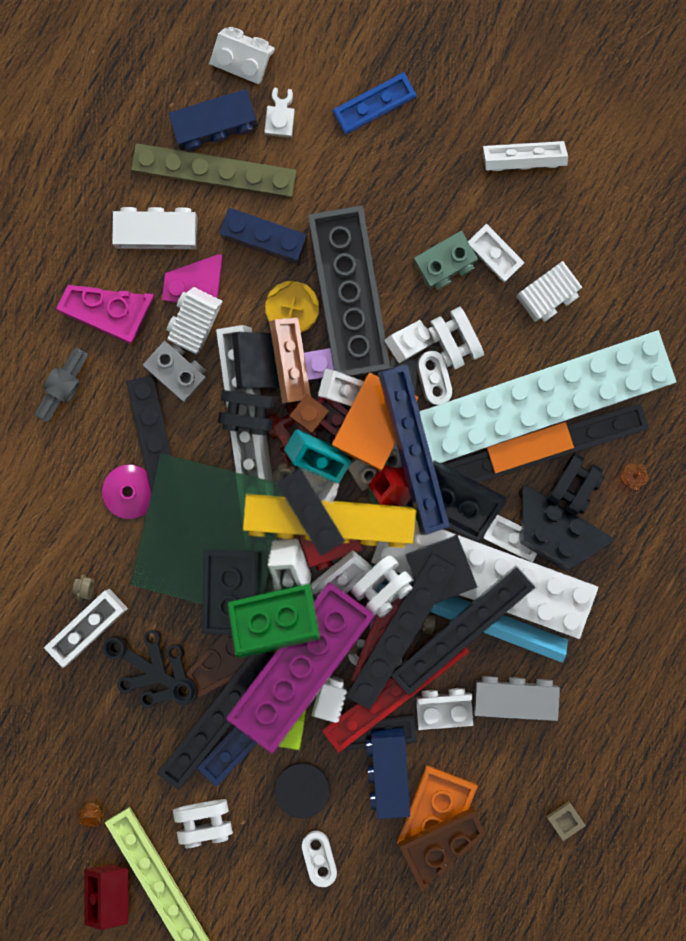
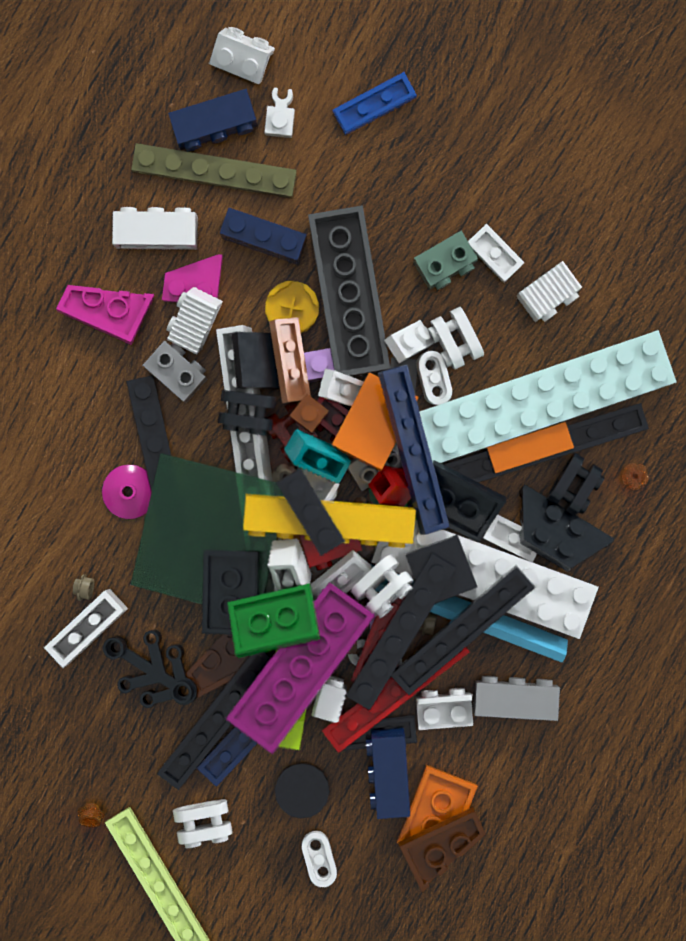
dark grey axle [35,348,88,422] -> none
dark red brick [84,864,129,930] -> none
white plate [483,141,568,171] -> none
dark tan plate [546,801,586,841] -> none

